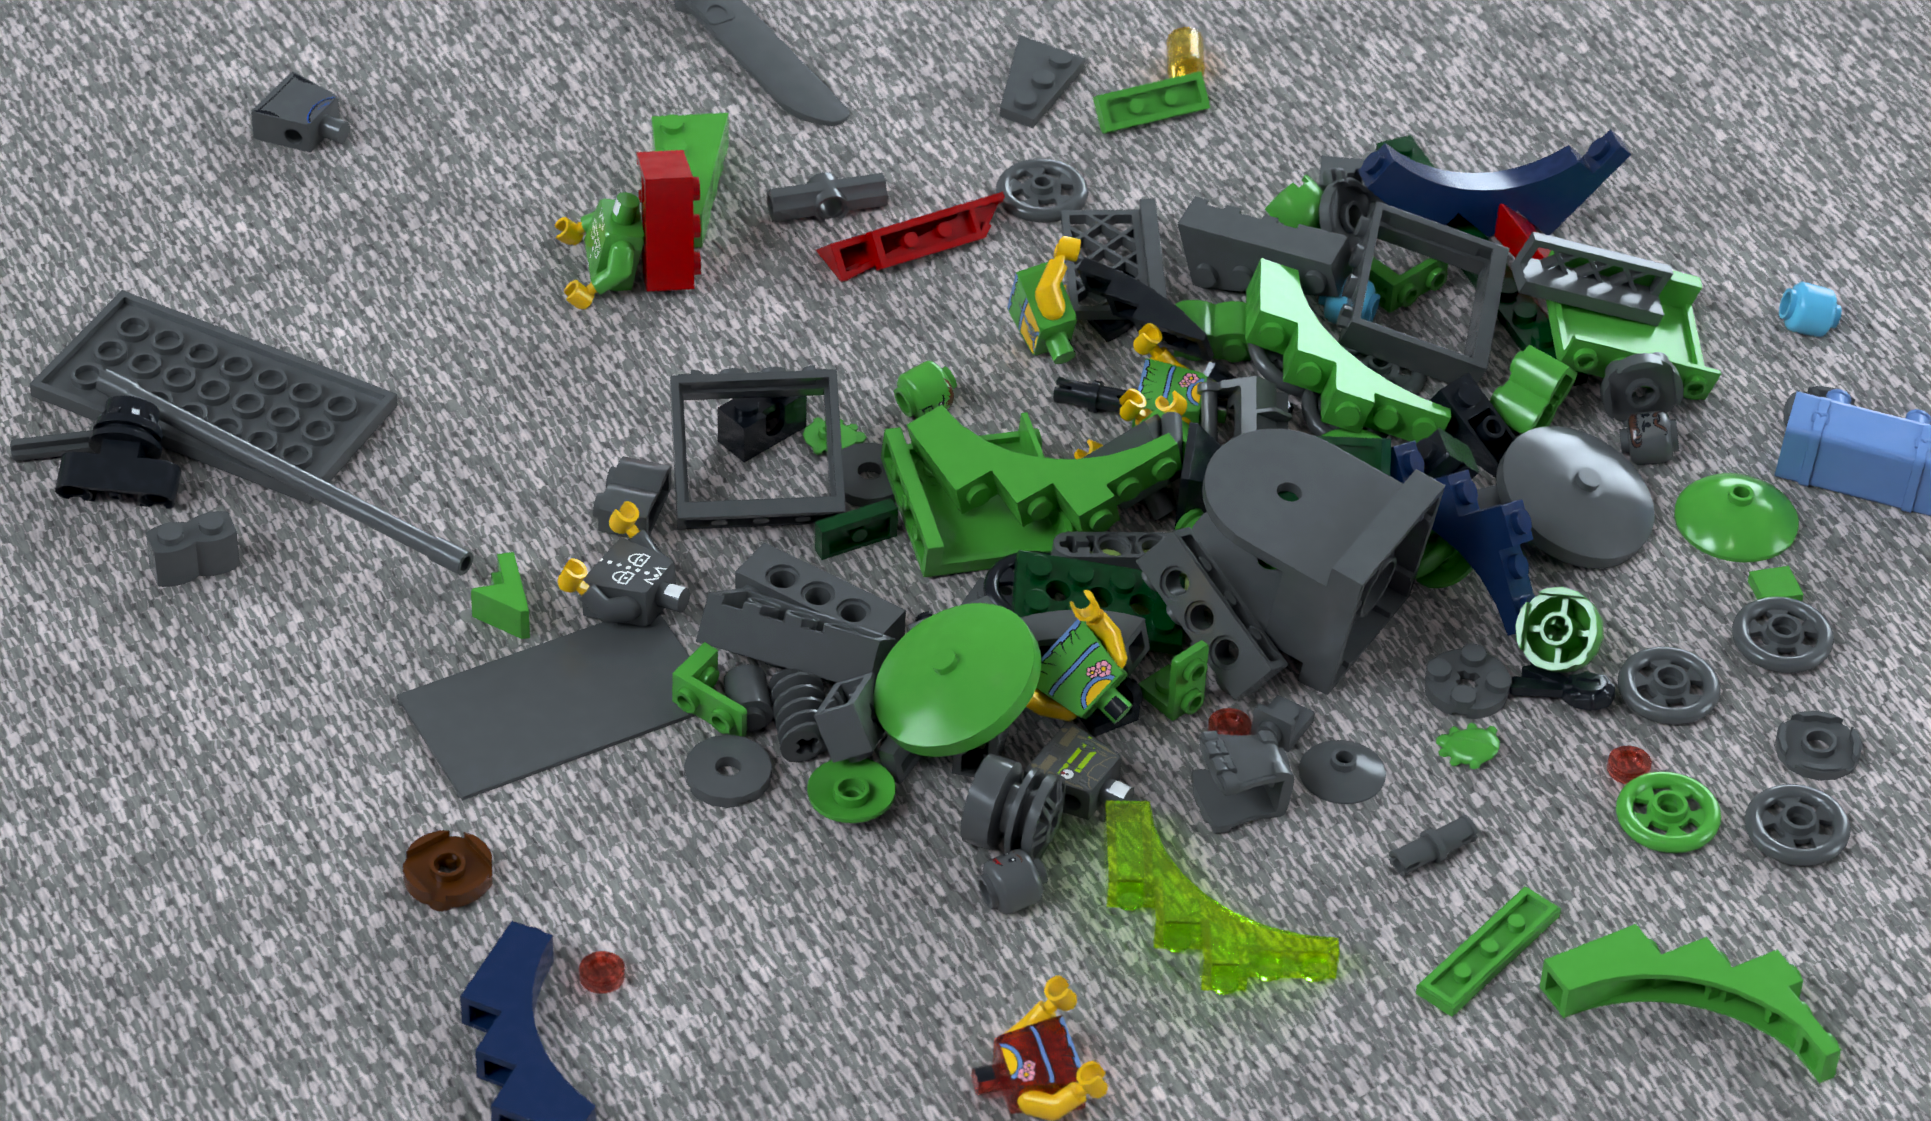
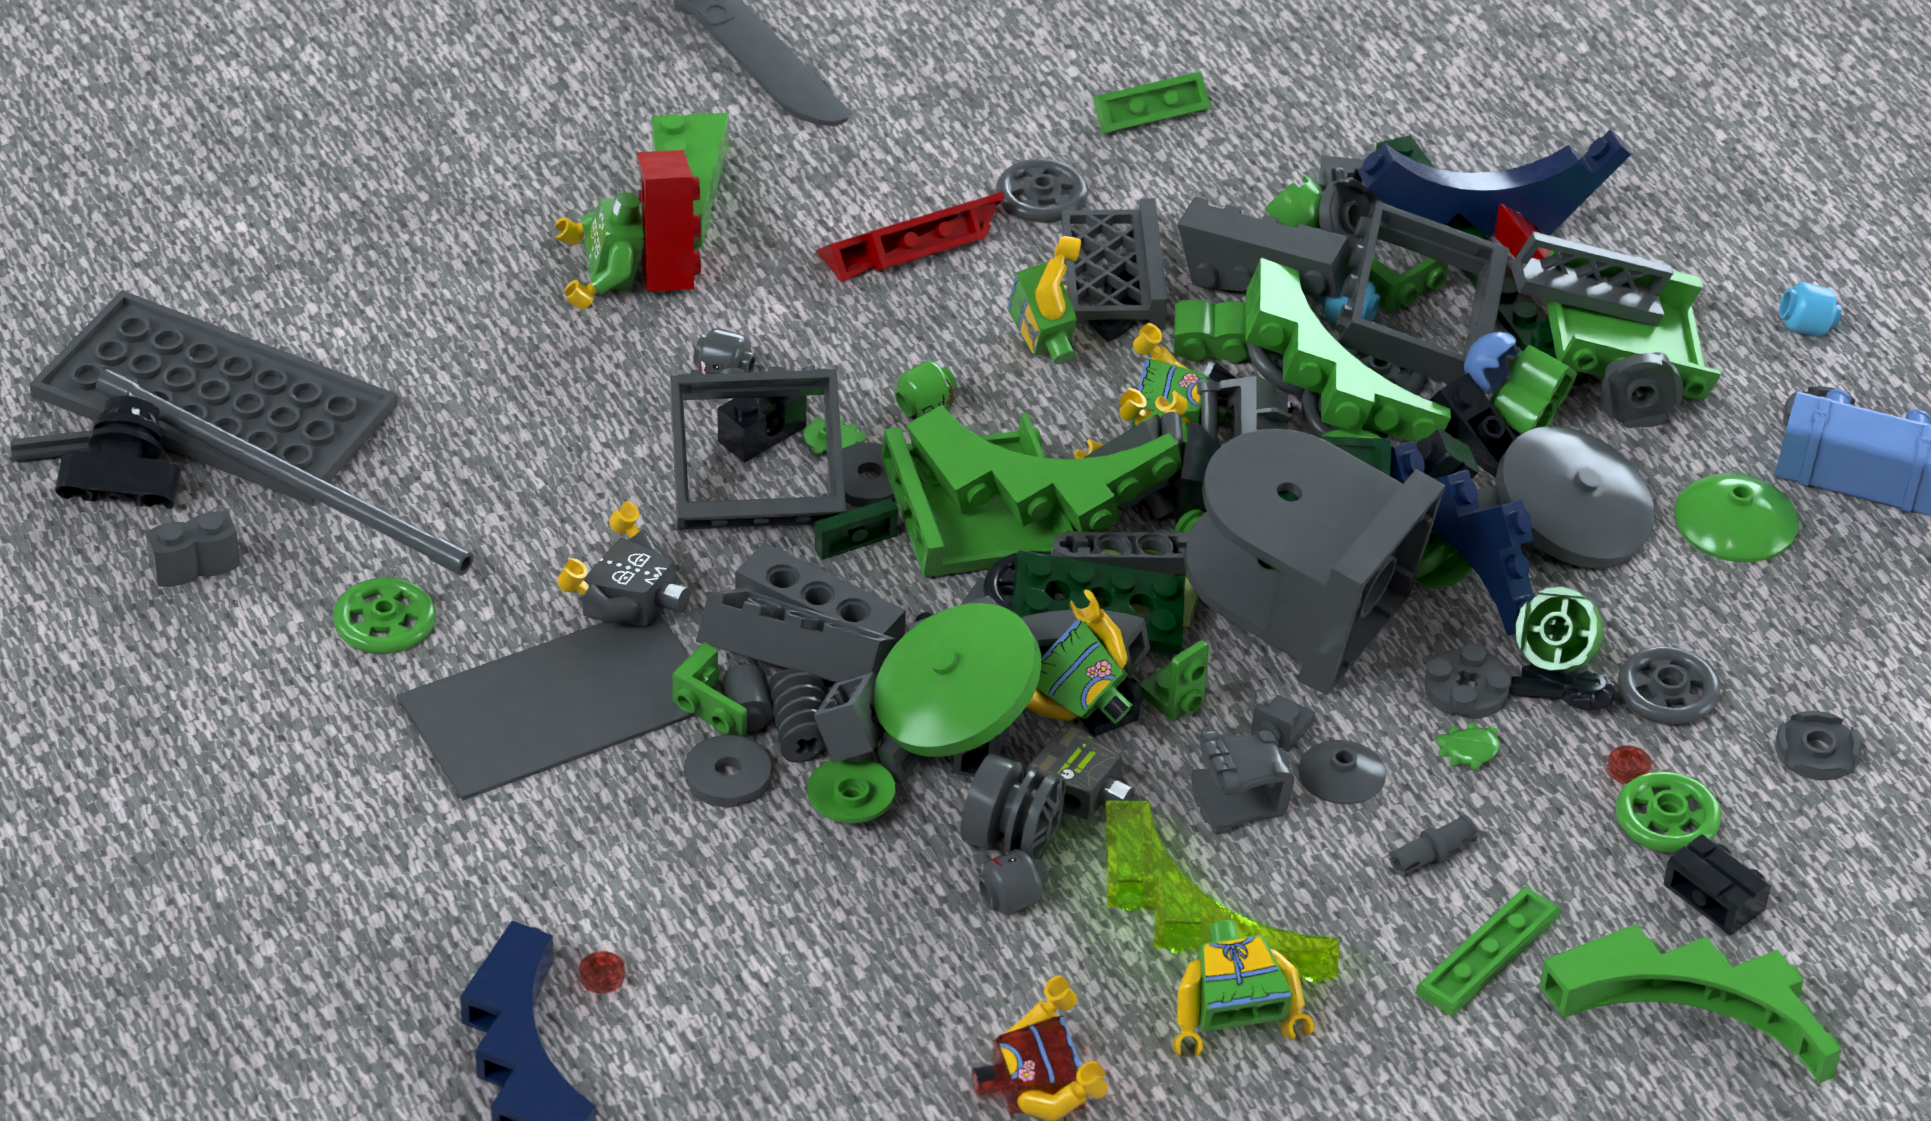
dark grey torso [251,71,350,153] -> none
reddish brown plate [403,830,493,911] -> none
bright green slope [471,552,530,639] -> none
dark grey brick [593,456,671,537] -> none
dark grey piece [766,172,888,222] -> none
dark grey wing [1000,35,1086,128] -> none
black pin [1053,377,1127,413] -> none
black slope [1077,257,1214,362] -> none
dark grey brick [1136,527,1288,700] -> none
clear yellow brick [1166,27,1205,78] -> none
clear red tile [1208,708,1252,736] -> none
dark grey head [1619,410,1679,465] -> none
dark grey plate [1732,596,1834,673] -> none
dark grey plate [1745,784,1850,866] -> none
bright green tile [1748,566,1804,601] -> none
none -> bright green plate [333,577,436,654]
none -> dark grey head [693,328,756,374]
none -> torso [1172,920,1314,1056]
none -> medium blue hair [1464,331,1518,395]
none -> black brick [1663,834,1771,935]

